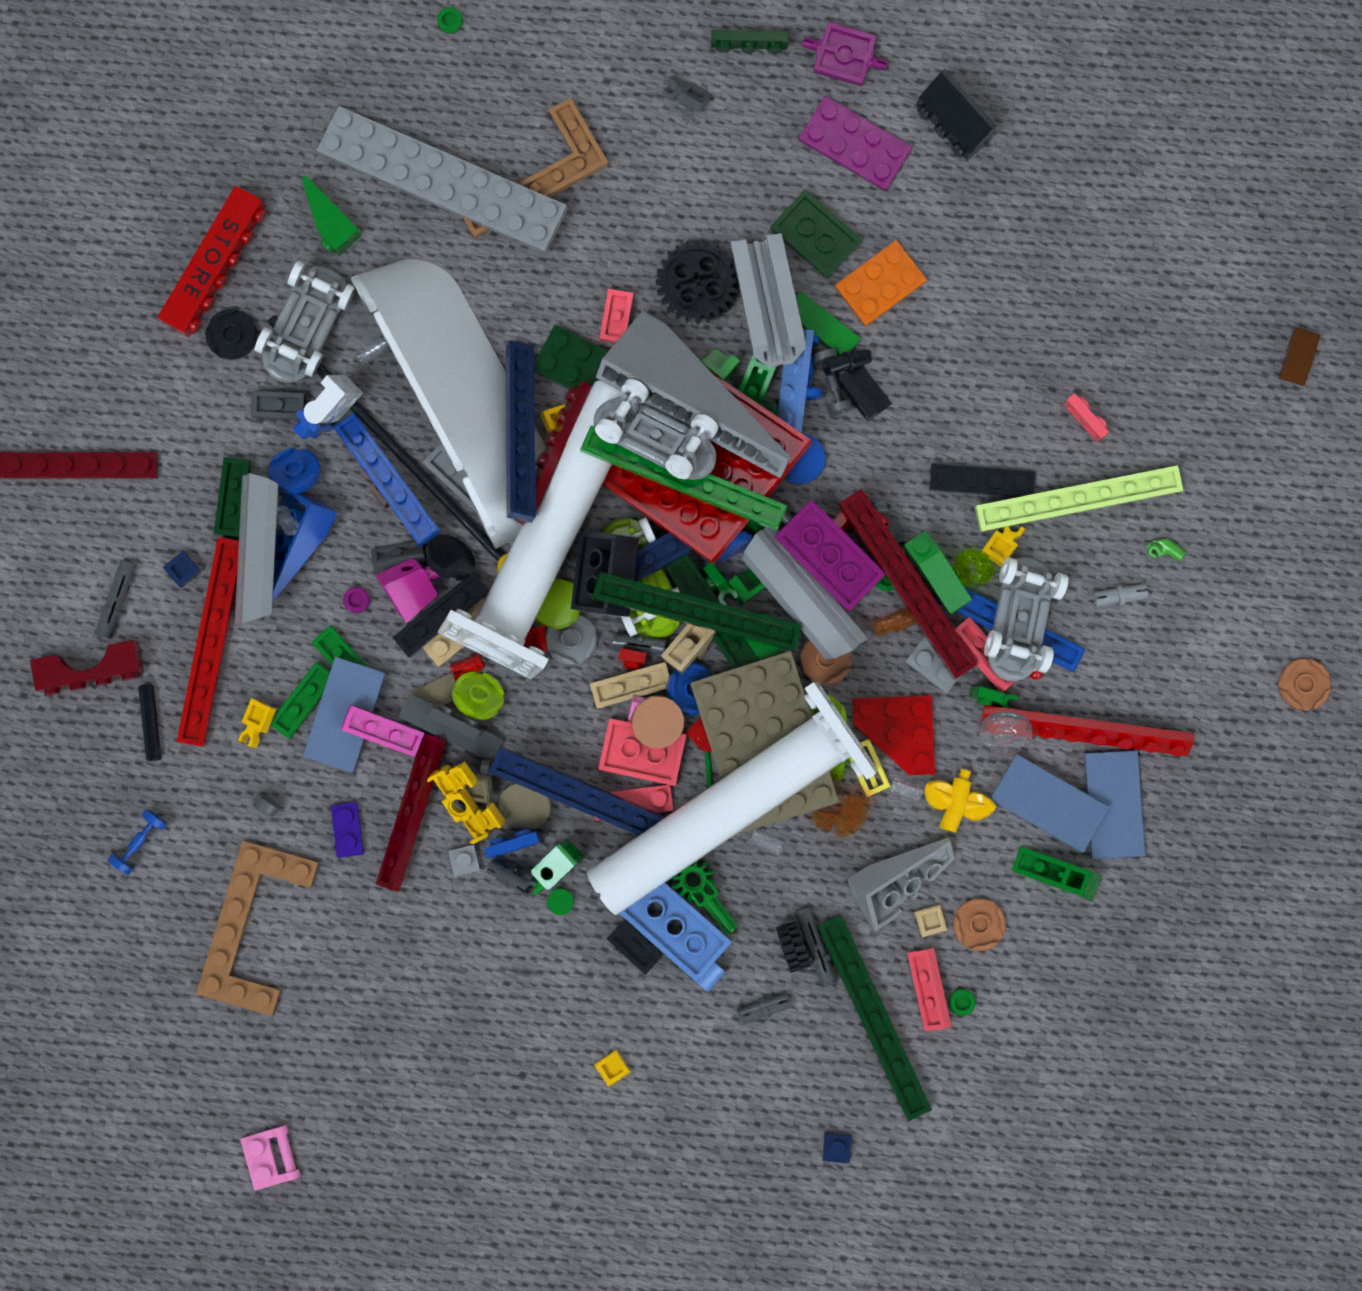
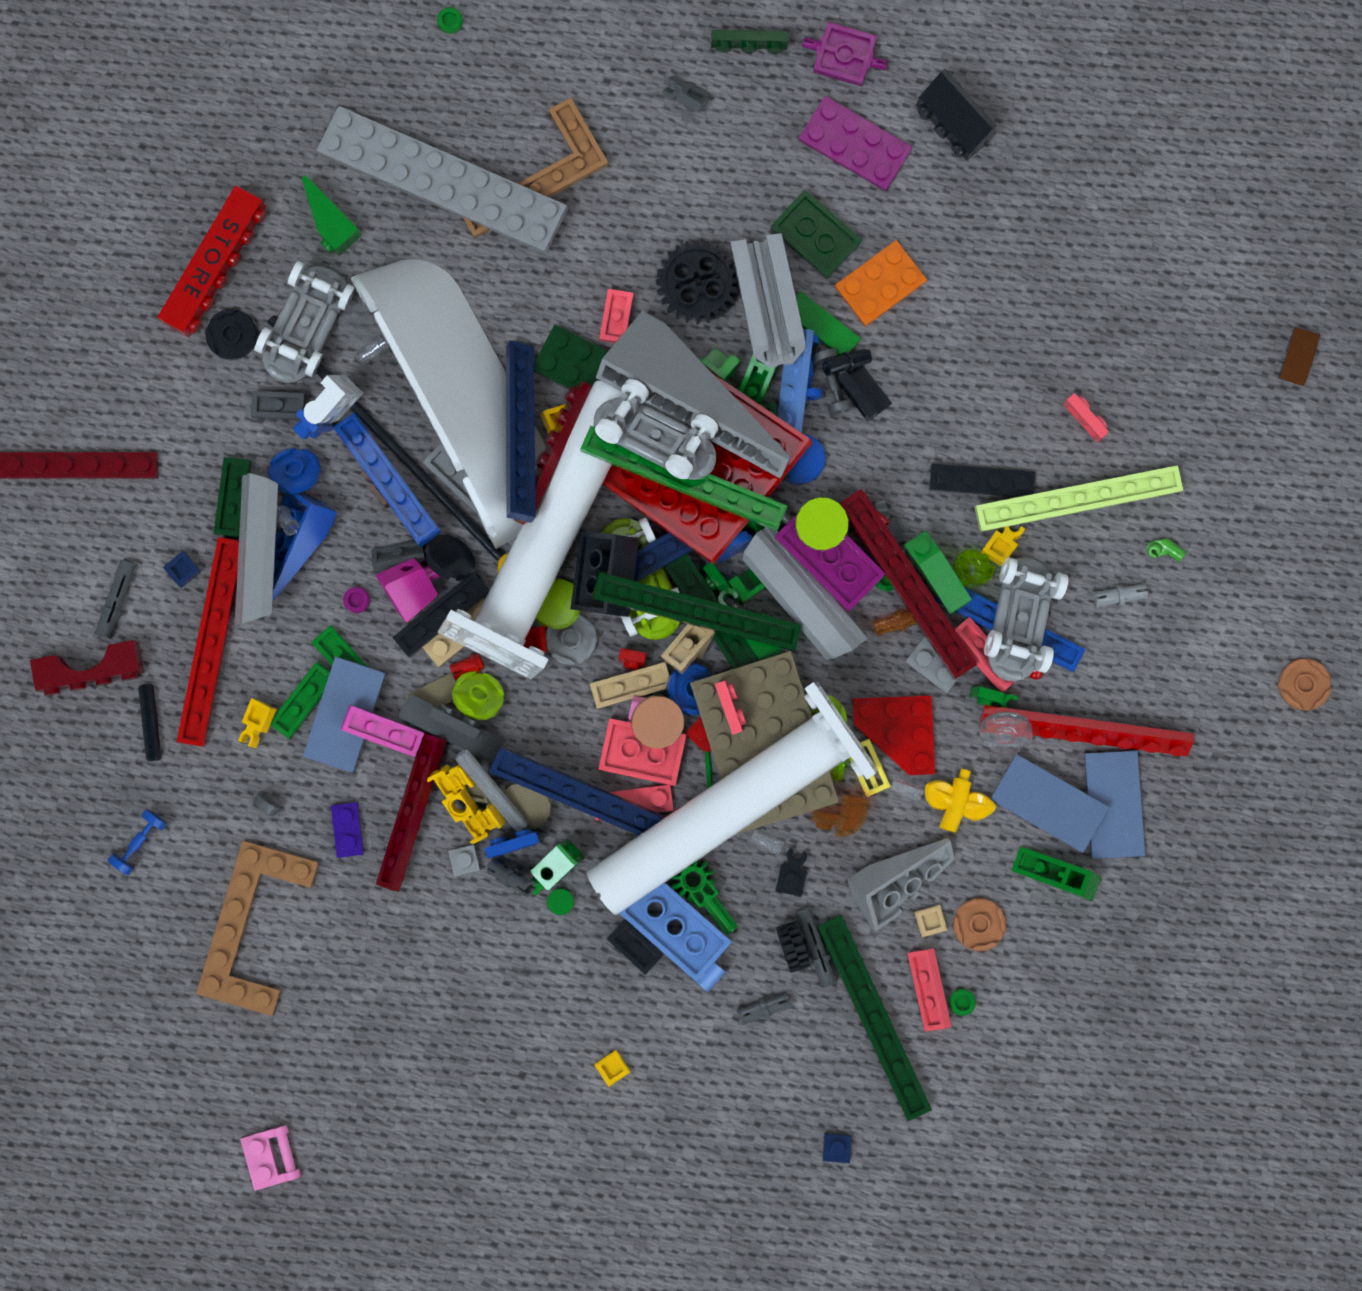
dark grey pin [613,632,667,655] -> none
nougat tile [800,640,852,685] -> none
none -> light grey axle [456,749,527,832]
none -> coral plate [715,680,747,735]
none -> black plate [775,848,807,897]
none -> lime tile [795,497,848,551]

